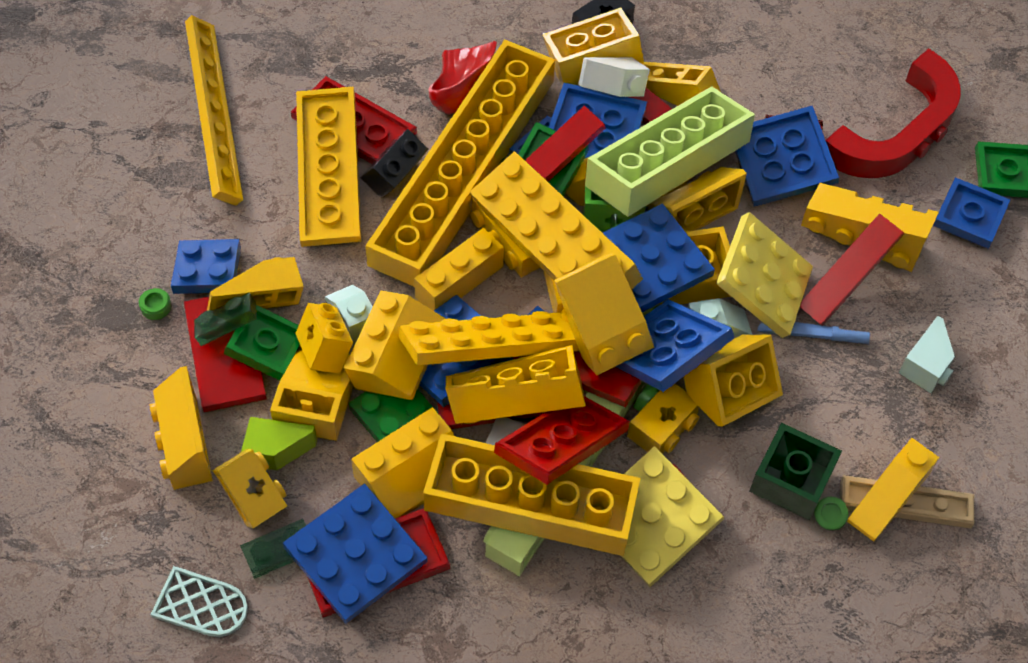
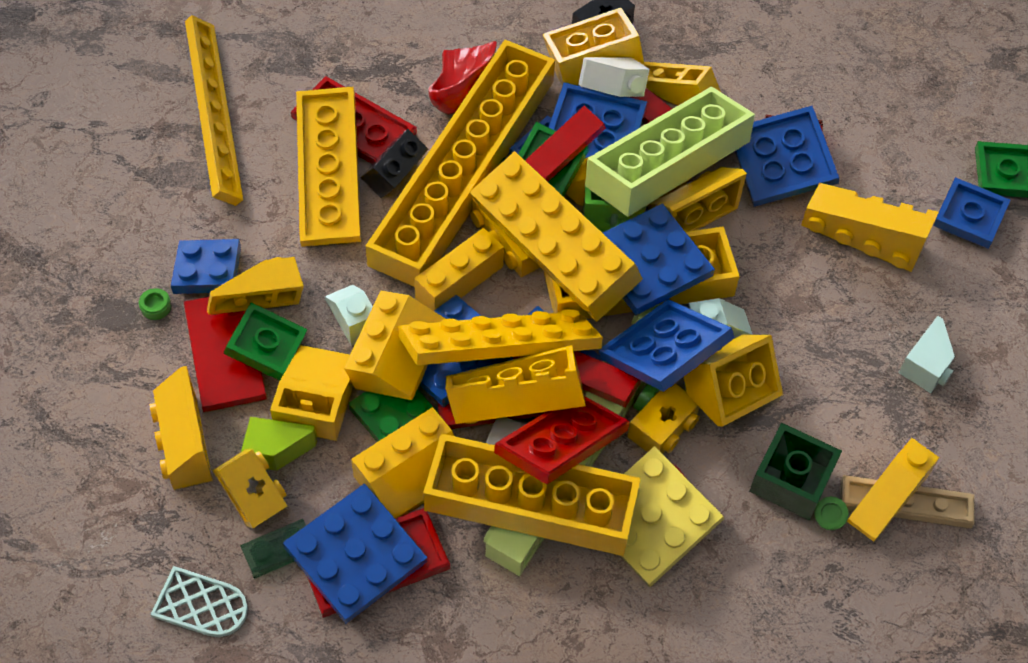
clear green plate [194,292,257,346] -> none
yellow brick [296,302,353,374] -> none
yellow slope [554,252,654,375] -> none
light yellow plate [716,212,813,338] -> none
medium blue piece [757,322,870,344] -> none
red tile [799,213,904,326] -> none
red arch [826,48,961,178] -> none

